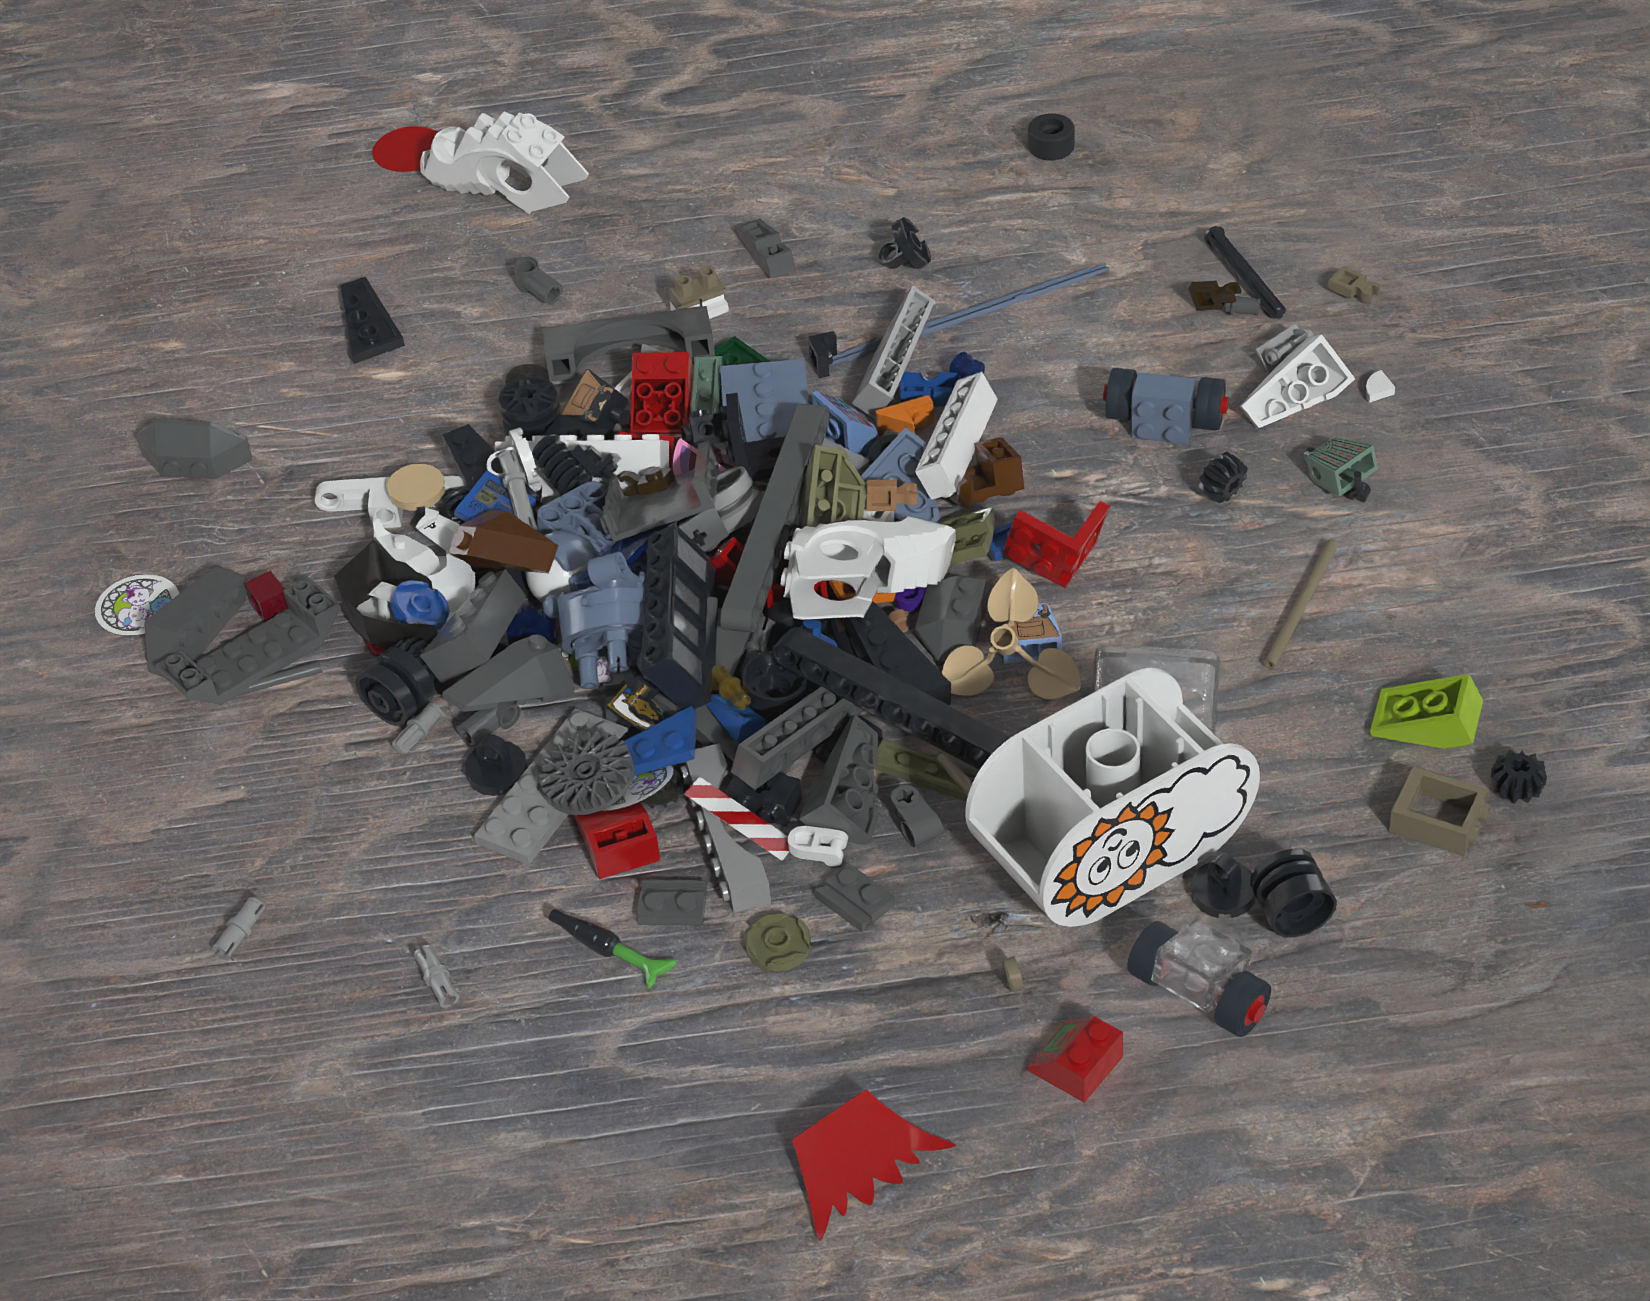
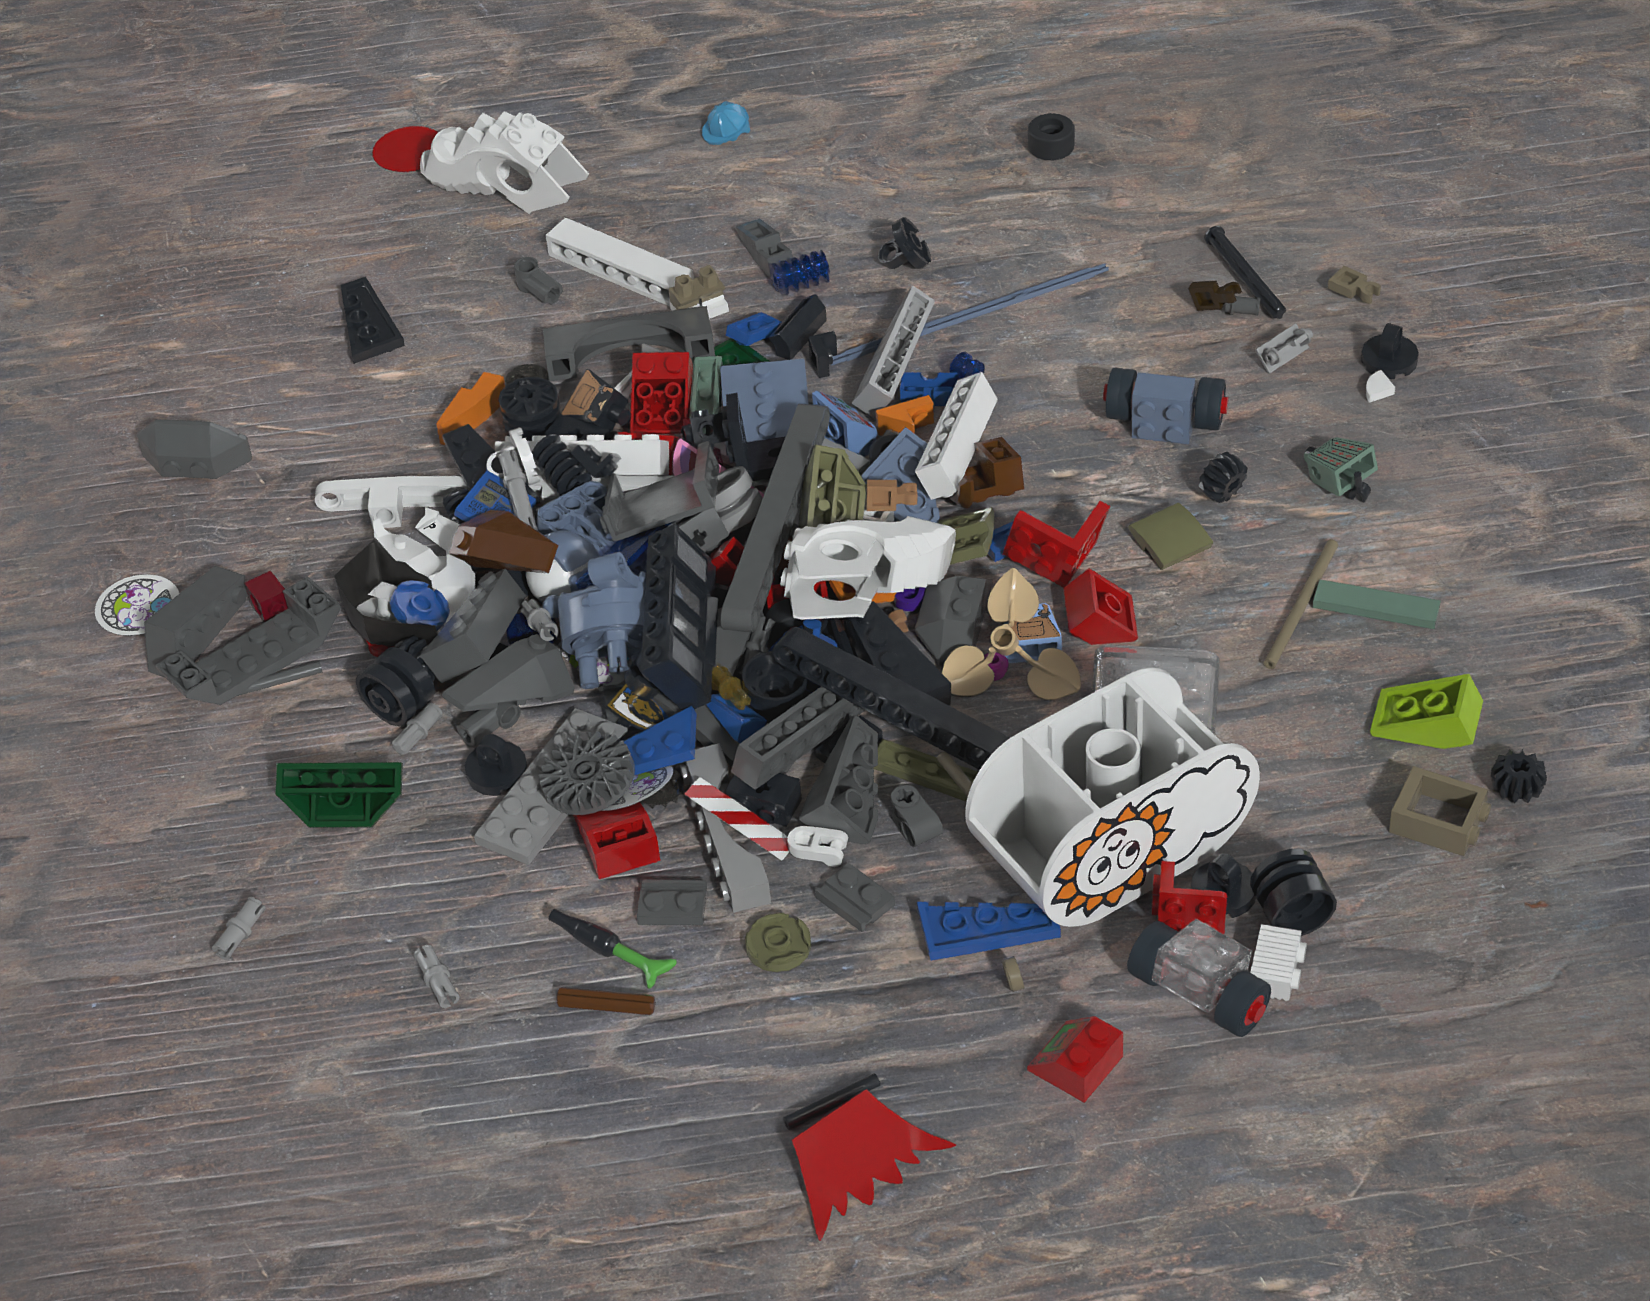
tan tile [387,464,445,511] -> none
dark brown plate [619,467,675,496] -> none
white wedge [1239,334,1355,429] -> none
none -> dark green wedge [275,762,403,828]
none -> orange slope [436,372,505,445]
none -> light grey axle [521,599,559,641]
none -> white brick [546,218,694,306]
none -> reddish brown axle [557,987,656,1015]
none -> dark azure piece [702,101,750,145]
none -> blue plate [726,312,782,346]
none -> black piece [769,294,827,360]
none -> clear blue piece [770,250,830,295]
none -> black piece [783,1073,881,1130]
none -> blue wing [917,902,1061,961]
none -> magenta plate [984,653,1009,681]
none -> red slope [1063,568,1138,645]
none -> olive slope [1128,502,1213,571]
none -> red bracket [1152,861,1227,939]
none -> white brick [1250,924,1307,1001]
none -> sand green tile [1313,579,1441,629]
none -> black tile [1361,323,1419,379]

